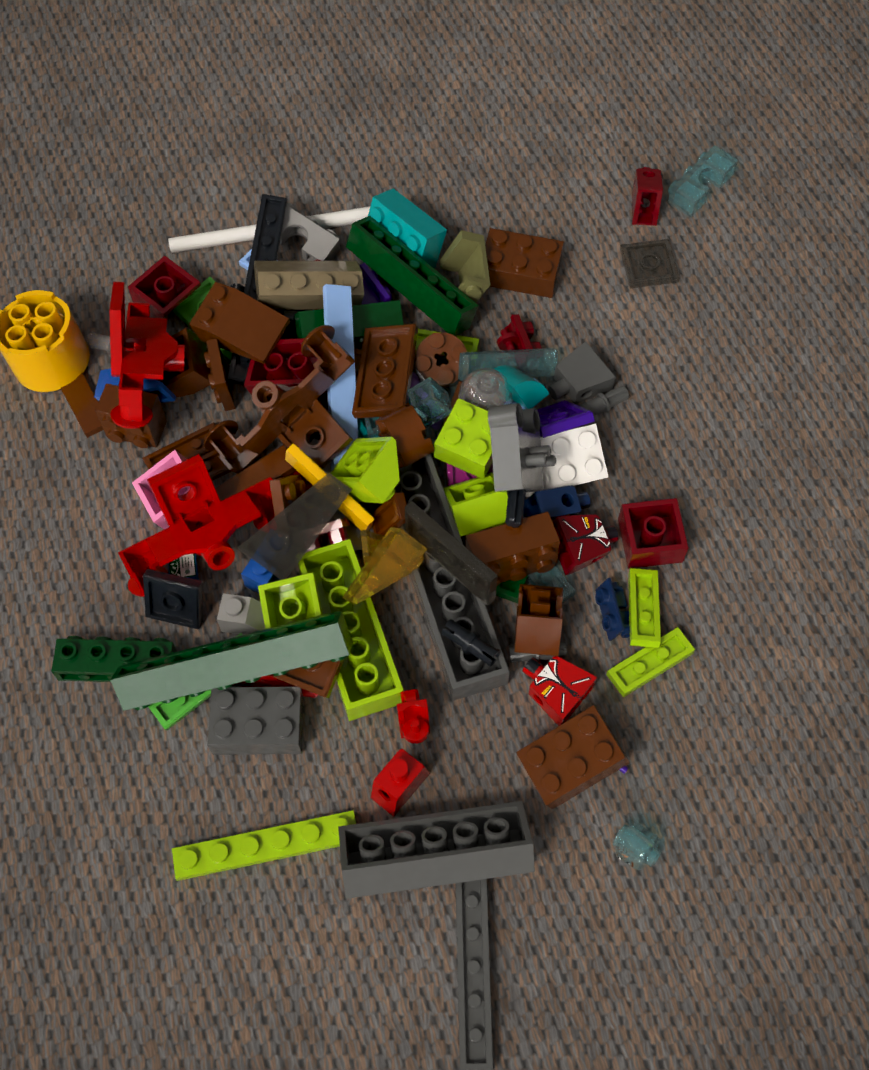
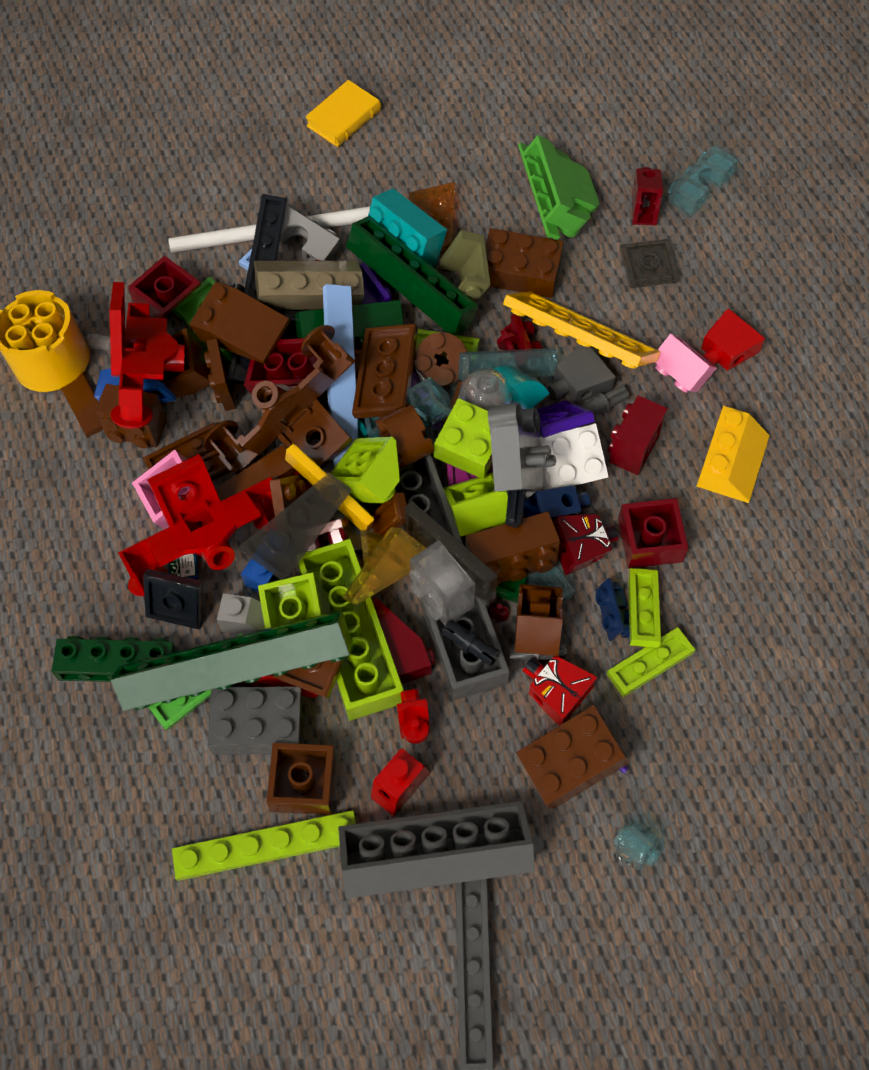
none -> reddish brown brick [266,743,336,815]
none -> yellow piece [306,80,381,147]
none -> dark red slope [372,598,435,684]
none -> clear orange wing [408,182,455,252]
none -> clear brick [409,540,475,627]
none -> dark red rock [487,602,510,621]
none -> yellow plate [503,291,661,369]
none -> bright green brick [518,135,599,240]
none -> dark red brick [607,395,668,476]
none -> bright pink brick [655,334,717,393]
none -> yellow slope [696,406,770,503]
none -> red torso [701,308,765,371]

